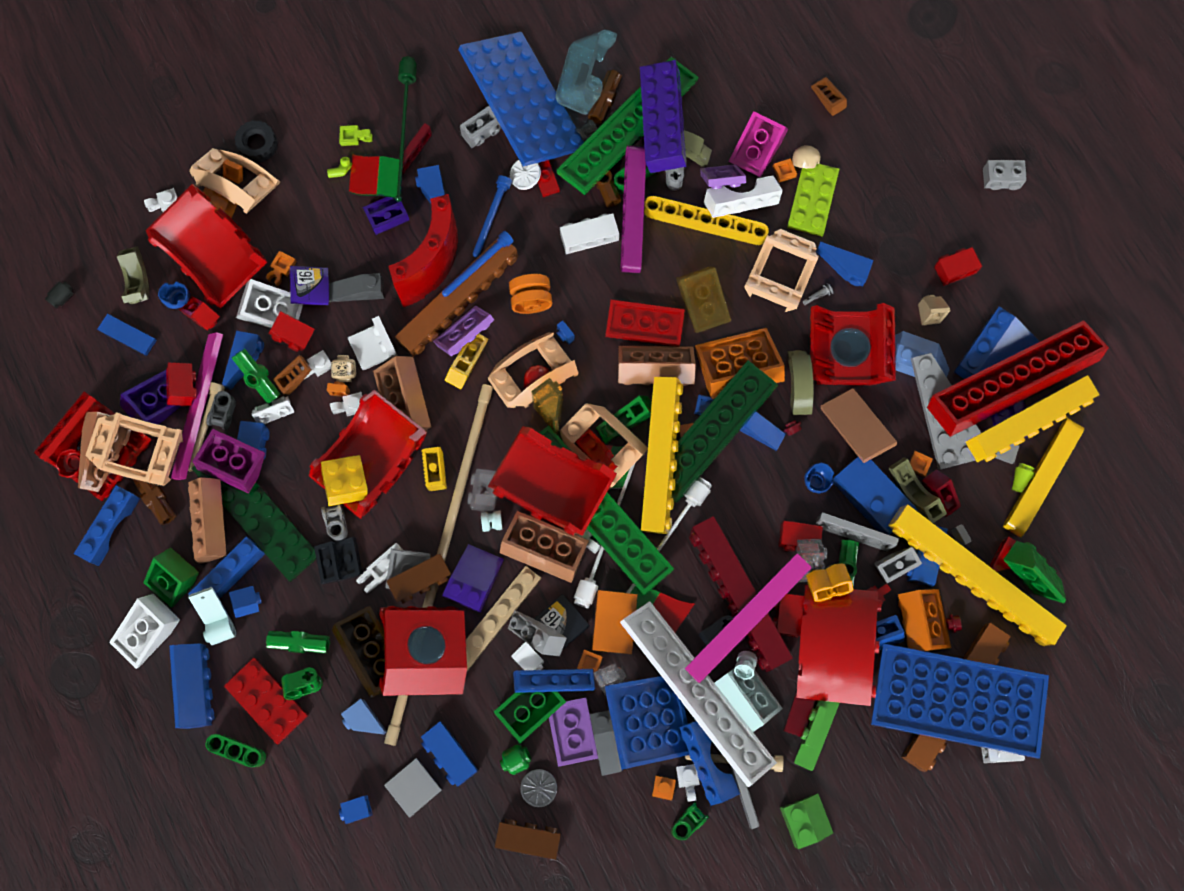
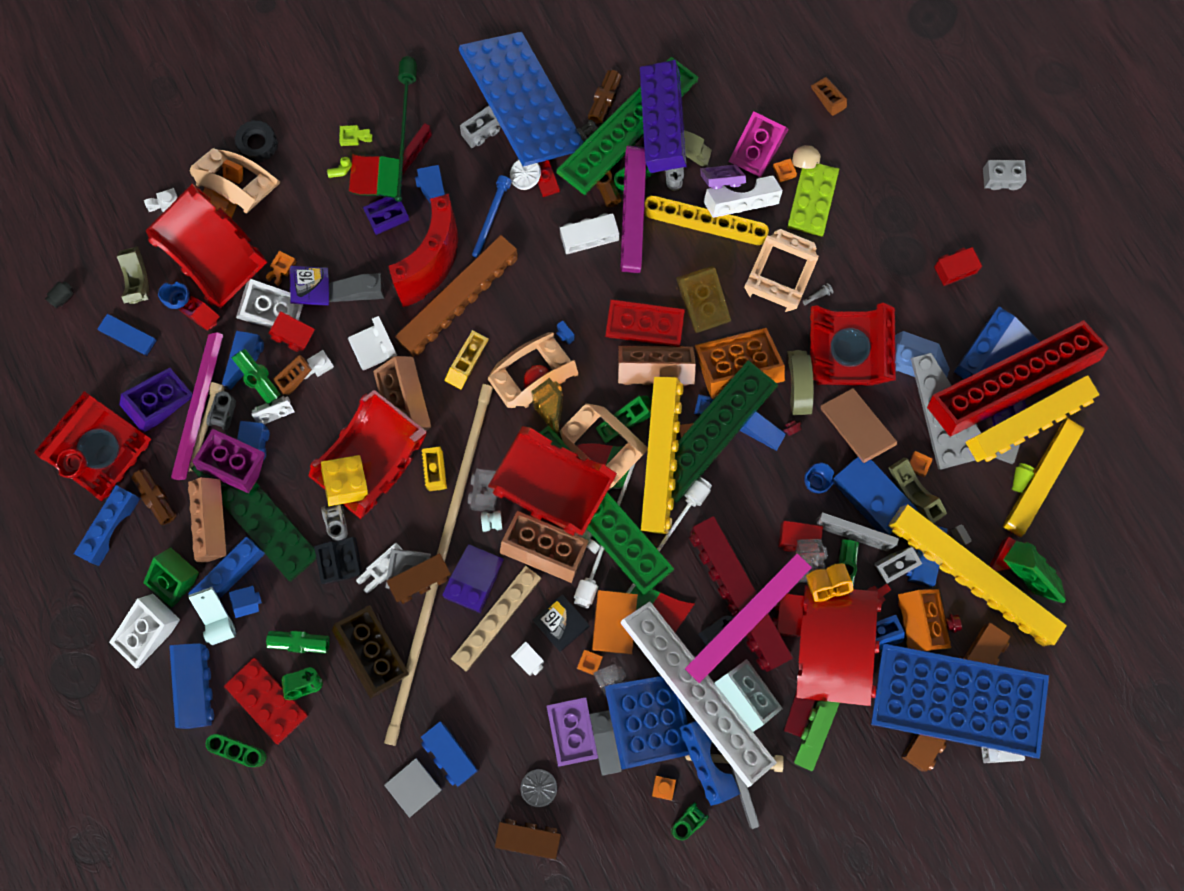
nougat wedge [78,412,131,492] -> none
light nougat wedge [85,412,183,486] -> none
red brick [166,362,197,406] -> none
orange plate [327,381,350,397] -> none
white plate [330,392,362,416] -> none
tan head [331,355,356,382] -> none
blue brick [339,795,373,824] -> none
medium blue slope [341,699,387,734] -> none
red panel [379,606,467,696] -> none
medium lavender plate [433,305,494,356] -> none
blue piece [442,231,514,297] -> none
green slope [494,692,566,743] -> none
green head [500,744,532,775] -> none
light grey slope [508,610,566,656] -> none
orange wheel [509,274,552,314] -> none
blue tile [513,669,595,693] -> none
clear light blue windscreen [555,30,617,115] -> none
red hinge [575,429,618,471] -> none
white plate [676,764,700,802] -> none
light aqua wheel [734,651,757,680] -> none
bright green slope [780,793,833,849] -> none
blue slope [816,242,874,287] -> none
tan slope [918,295,950,325] -> none
dark red slope [921,470,961,517] -> none

